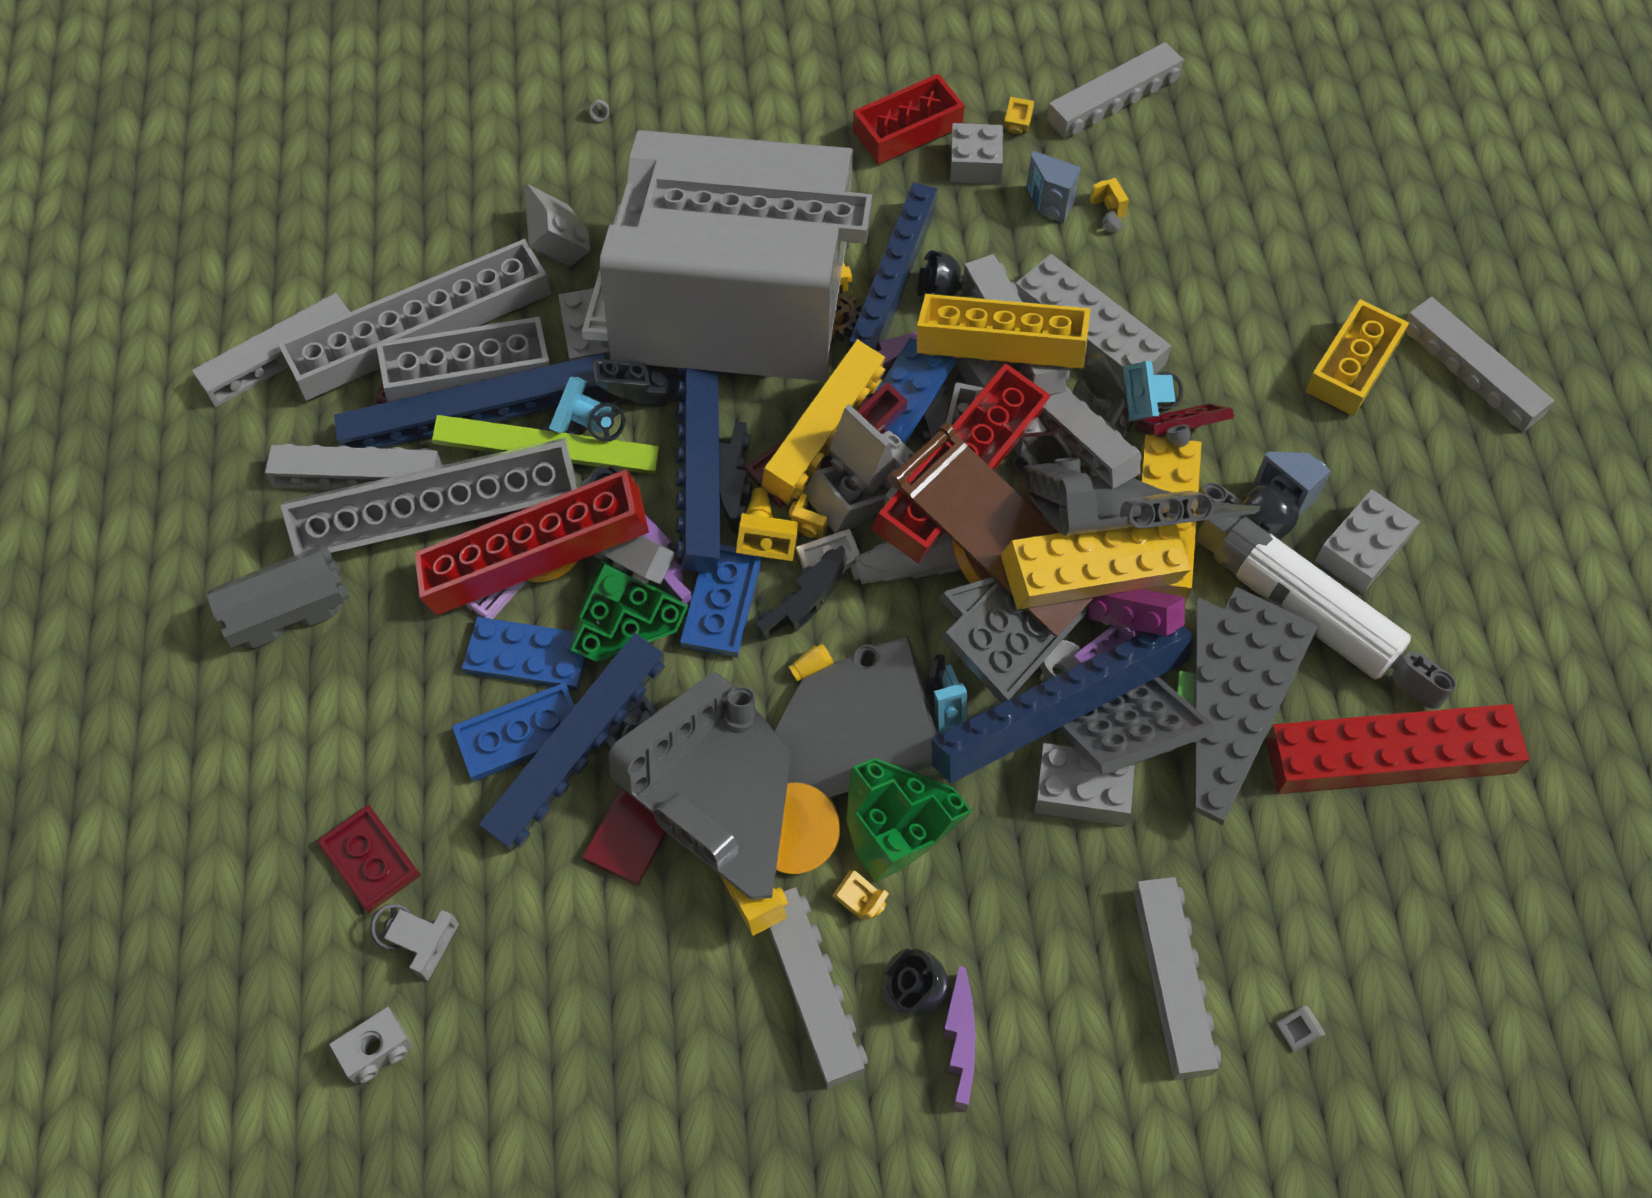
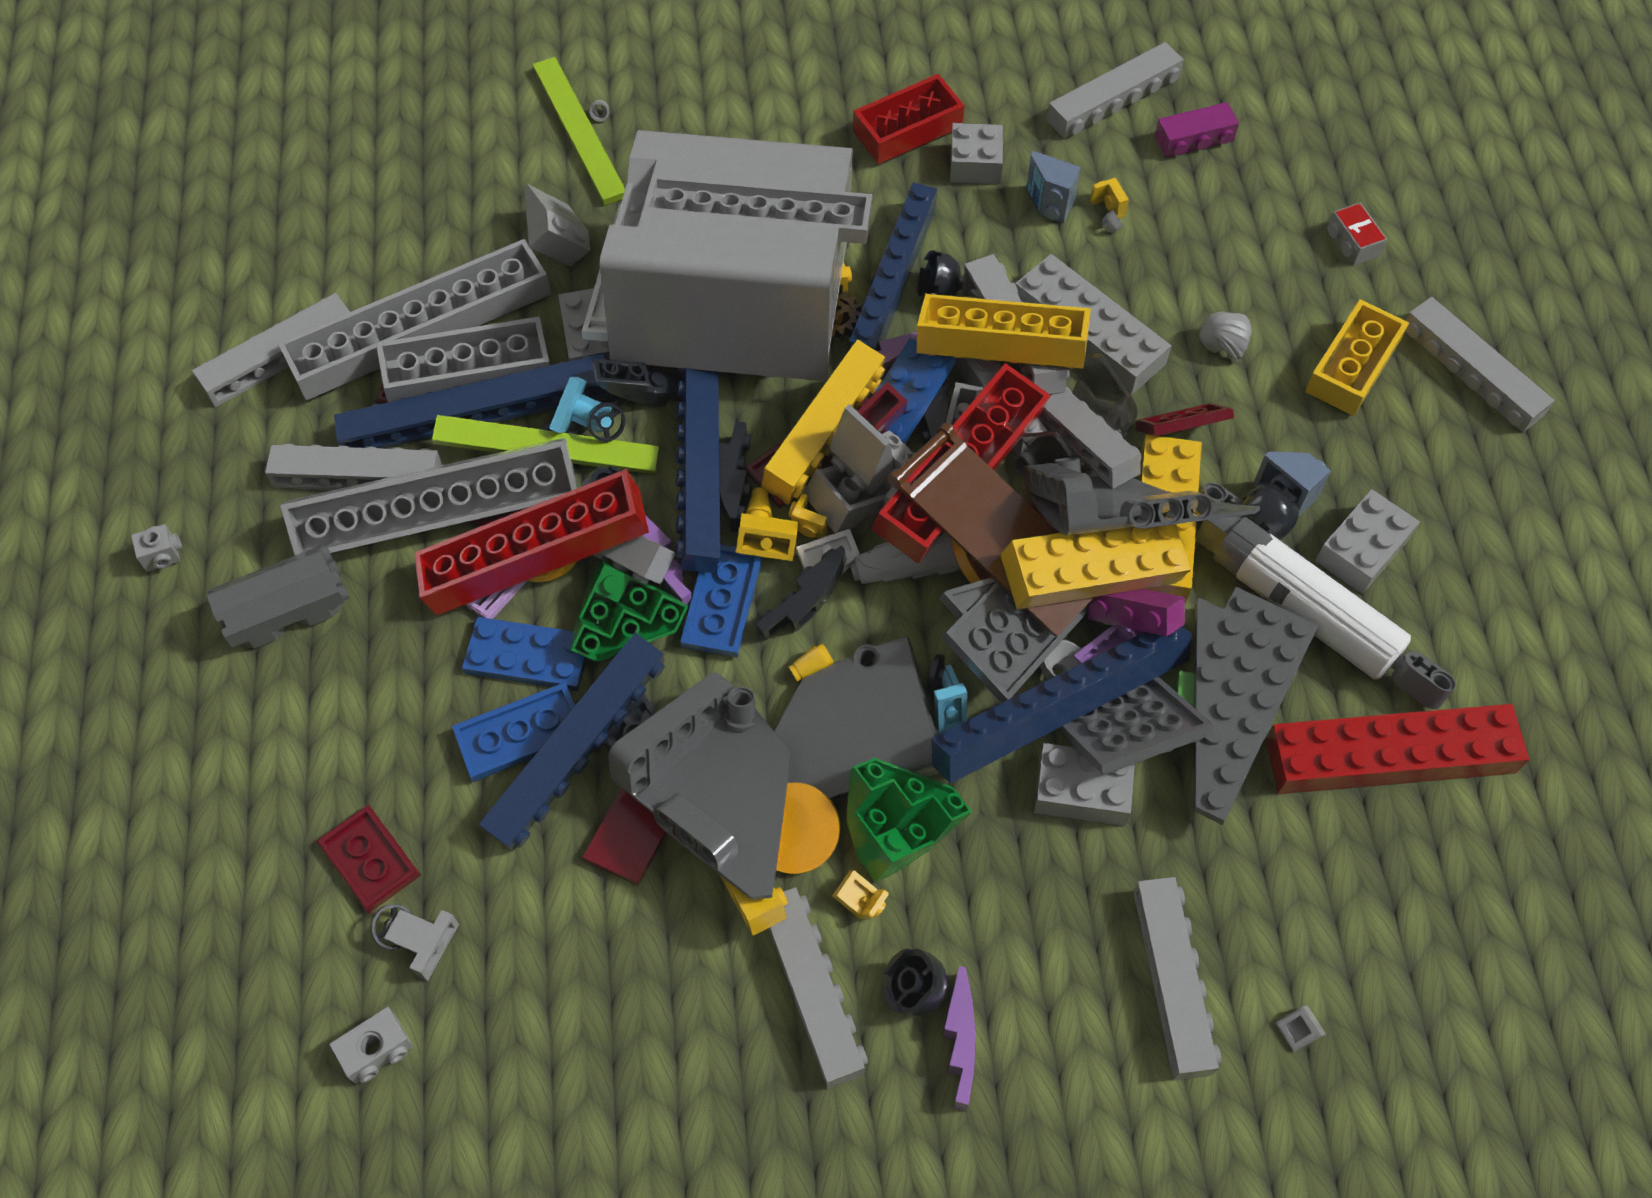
yellow bracket [1004,97,1034,134] -> none
medium azure piece [1123,361,1184,421] -> none
dark grey hinge [1166,425,1190,448] -> none
none -> light grey brick [131,524,182,572]
none -> lime tile [533,57,625,206]
none -> magenta brick [1154,102,1239,158]
none -> light grey hair [1199,311,1252,362]
none -> brick [1327,202,1388,266]

